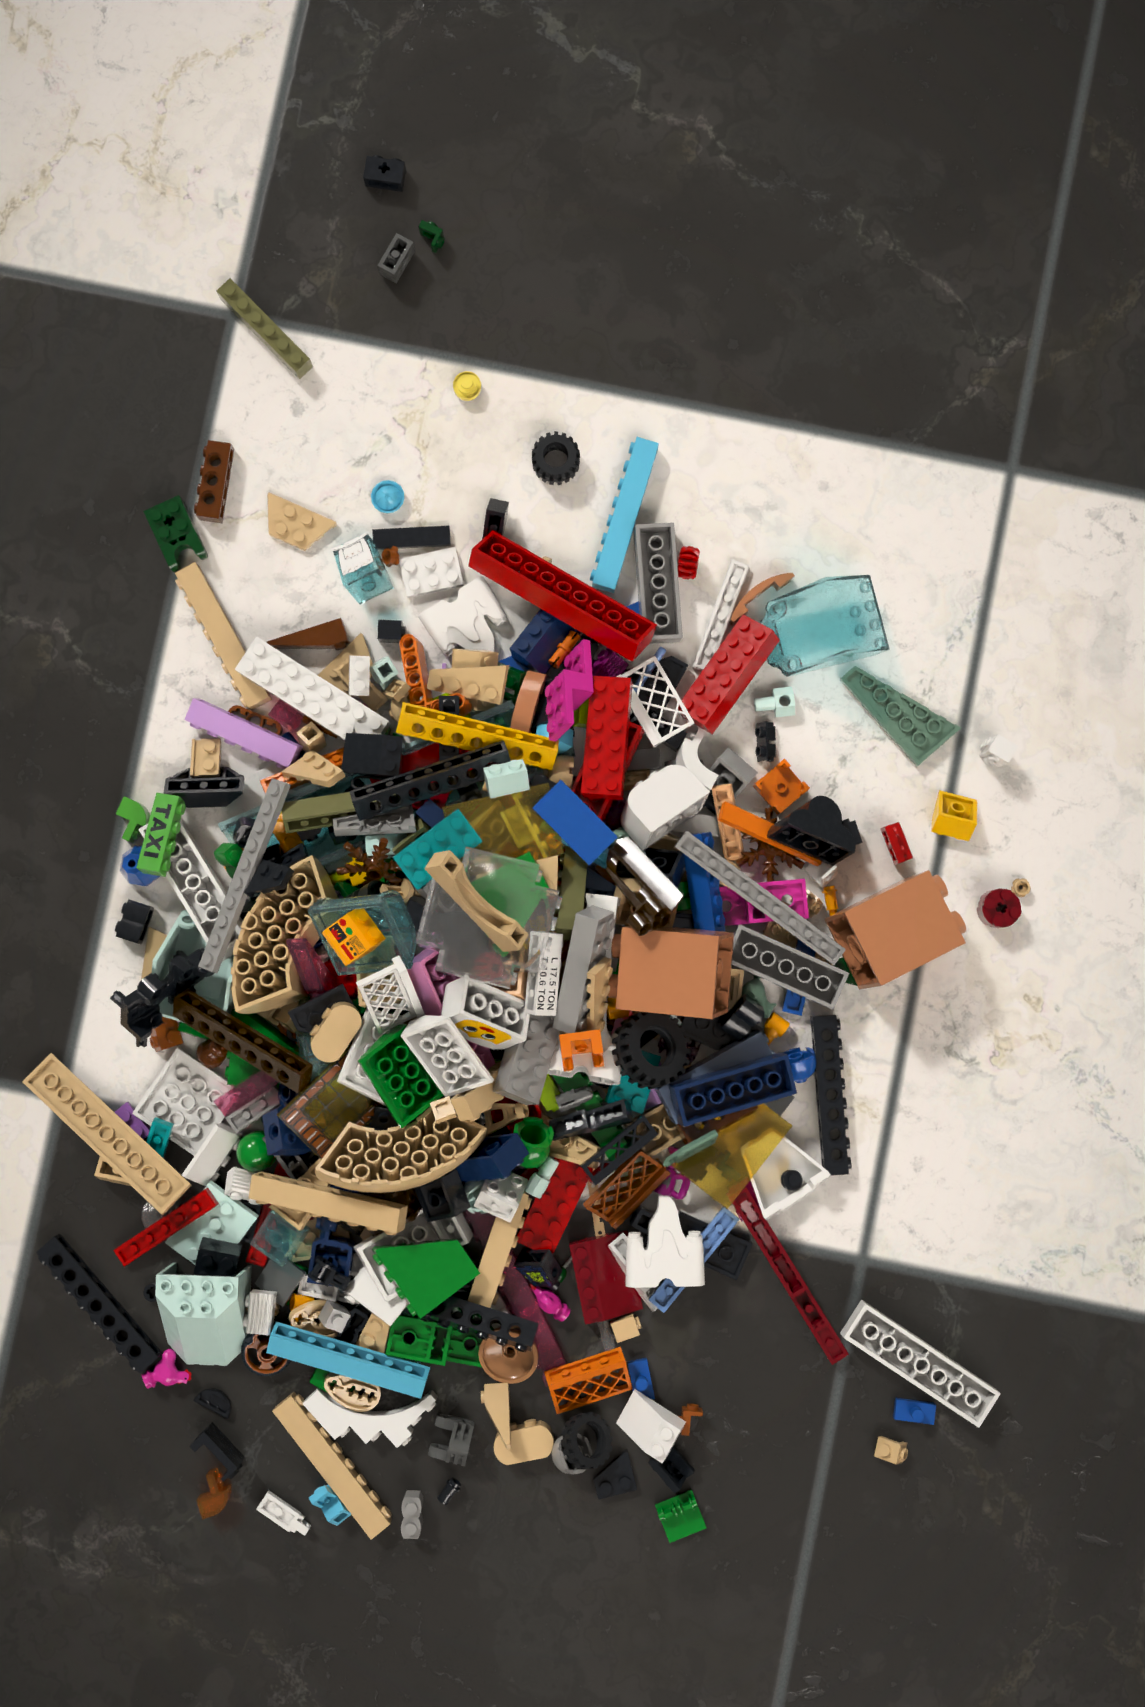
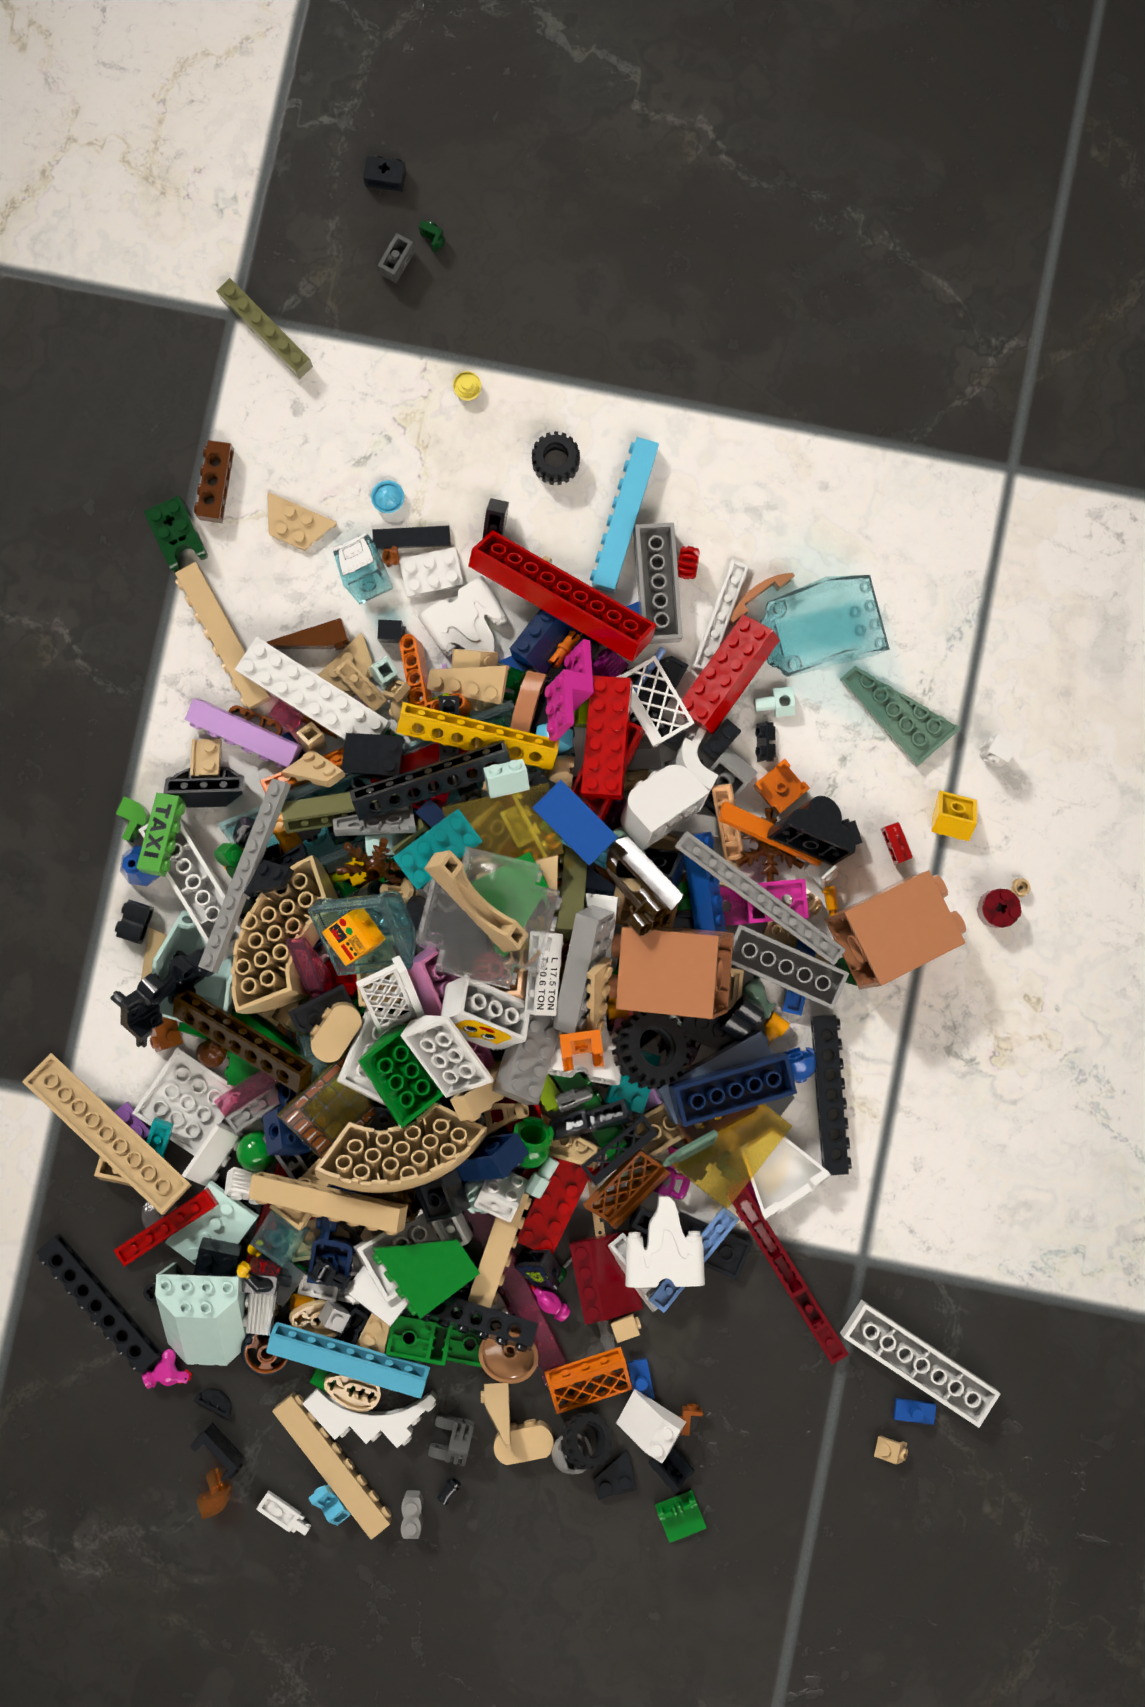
white brick [349,656,370,696] -> none
tan plate [430,1096,457,1124] -> none
black wheel [781,1170,803,1190] -> none
none -> black torso [237,1239,292,1295]
none -> black brick [700,719,741,763]

